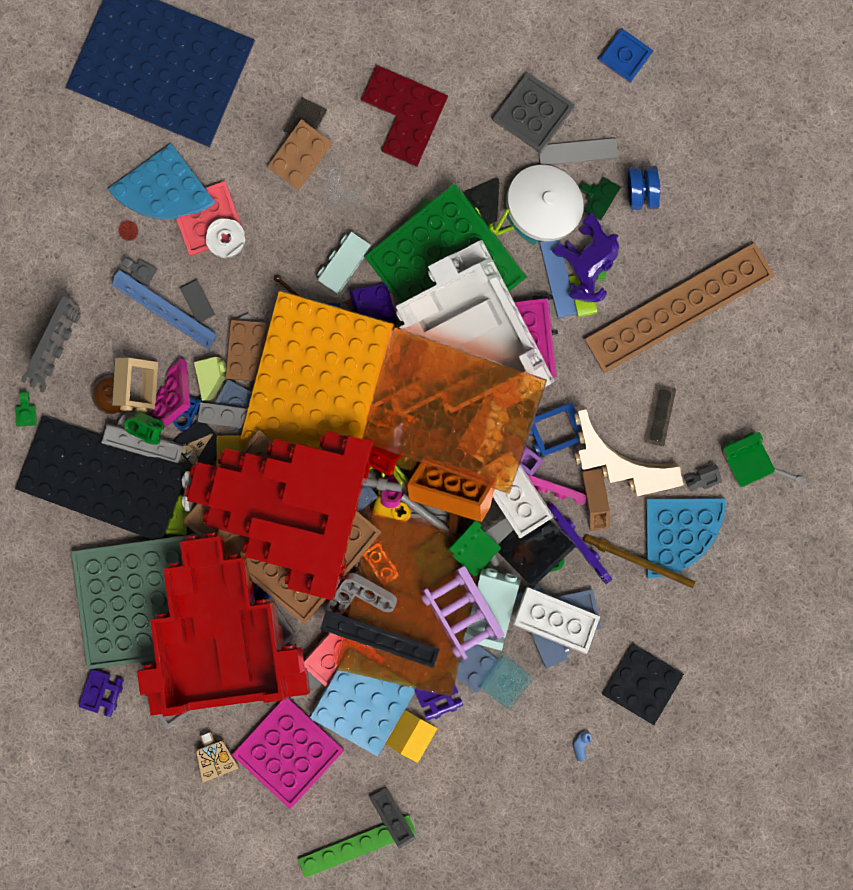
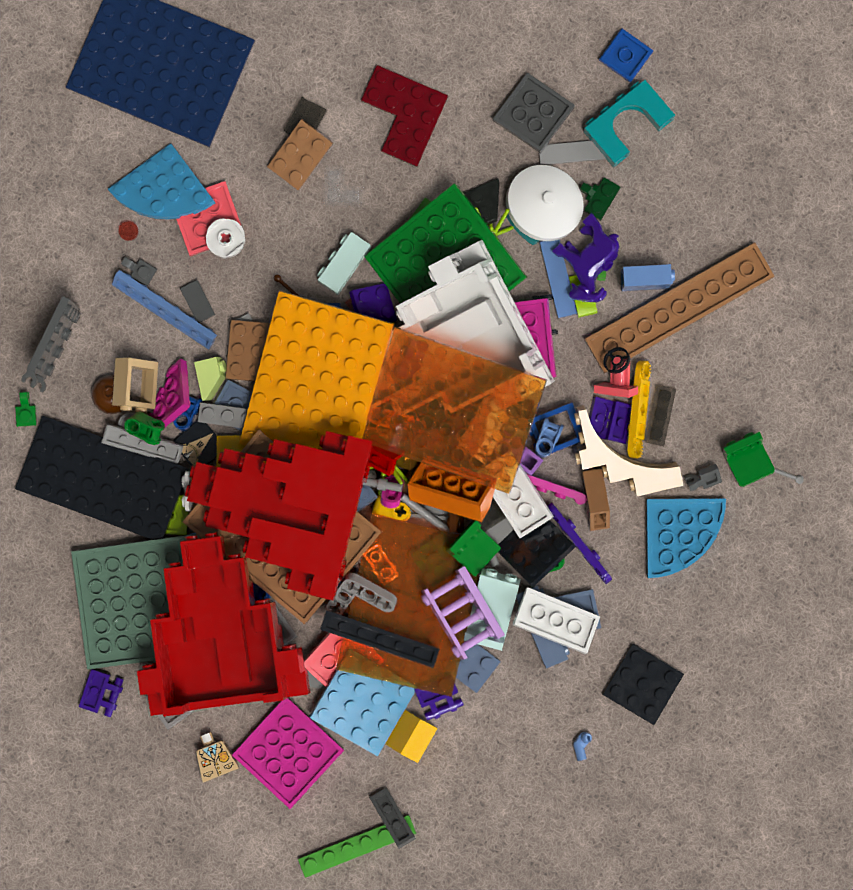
clear light blue plate [478,655,533,710] -> none
pearl gold bar [584,535,696,589] -> none
blue wheel [628,165,660,210] -> none
none -> medium blue piece [535,418,564,458]
none -> teal arch [584,80,675,168]
none -> dark purple slope [589,397,632,444]
none -> coral piece [594,347,638,398]
none -> medium blue brick [621,264,675,291]
none -> yellow piece [627,361,651,459]

